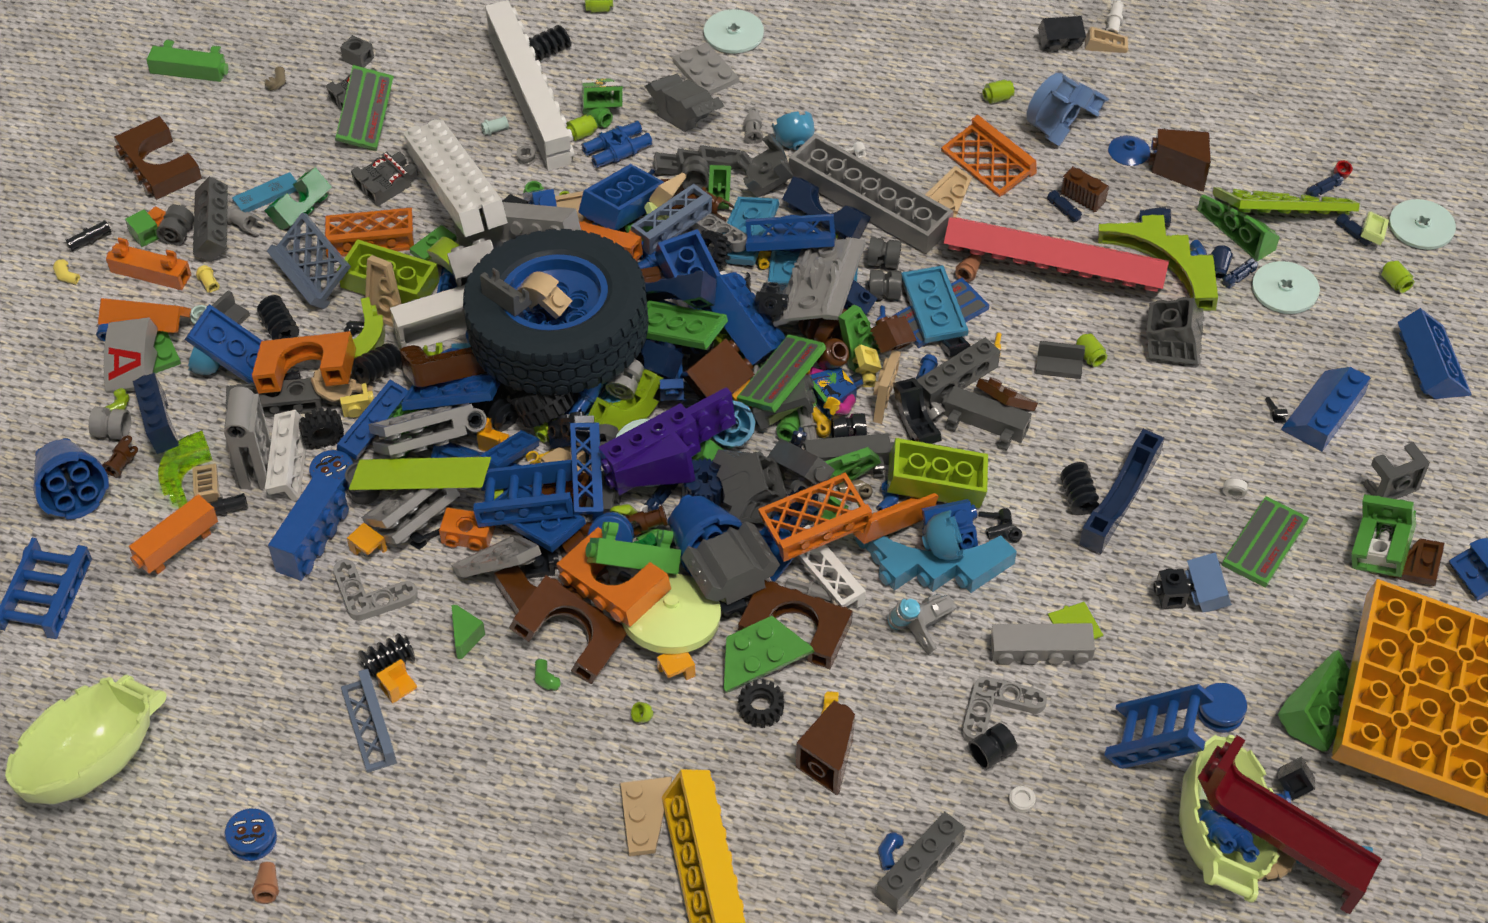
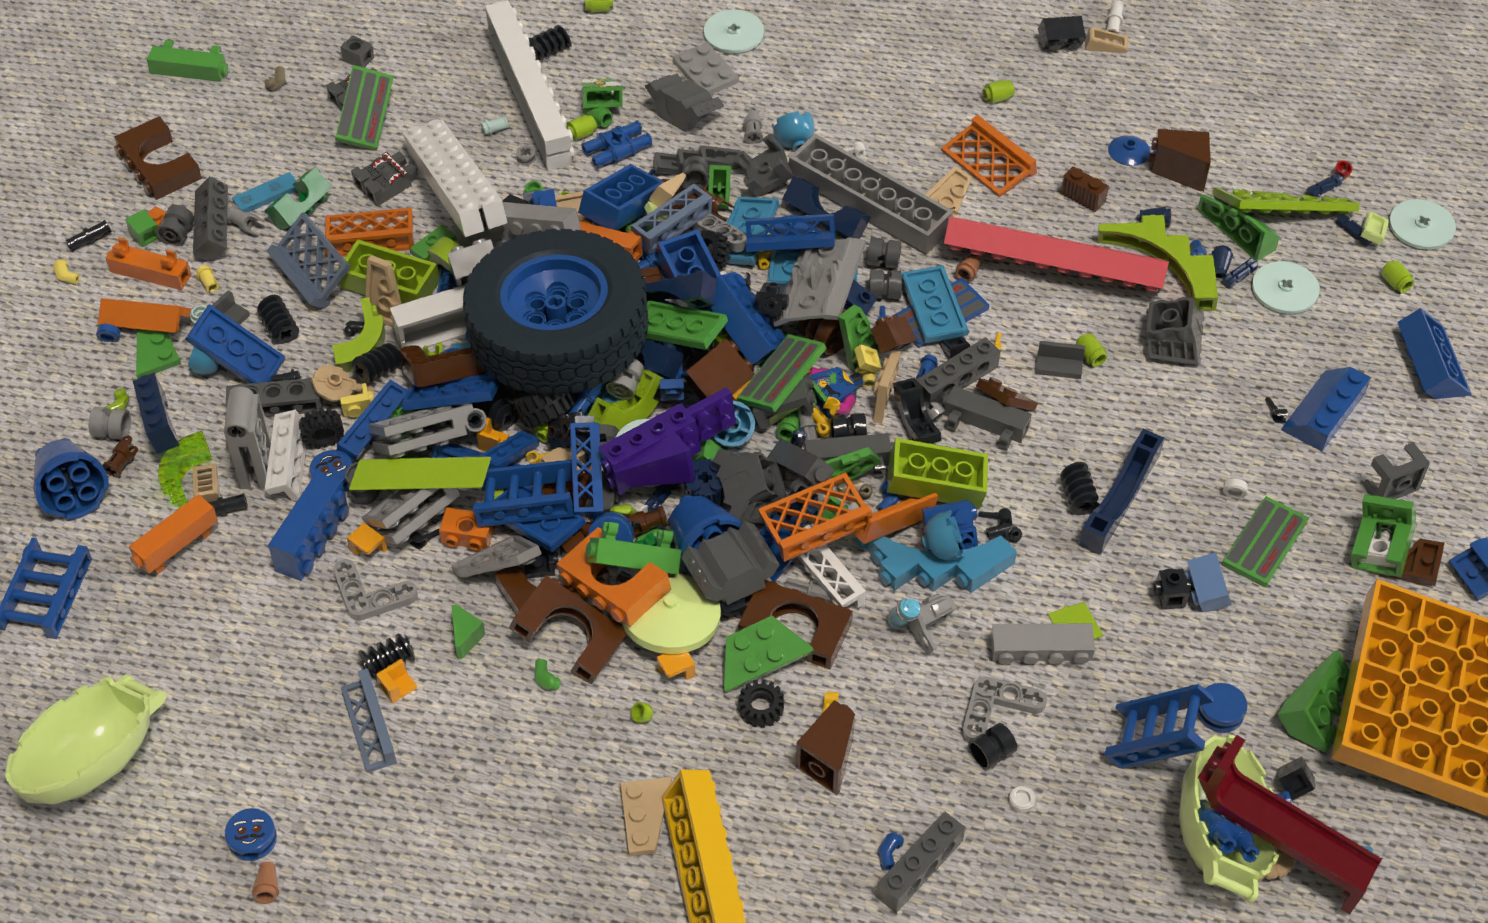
light grey slope [103,318,158,393] -> none
orange arch [252,331,356,394] -> none
dark grey hinge [480,268,532,316] -> none
tan brick [517,272,572,319] -> none
reddish brown head [817,338,849,370] -> none
medium blue piece [1026,73,1109,146] -> none
dark blue axle [1047,190,1082,222] -> none

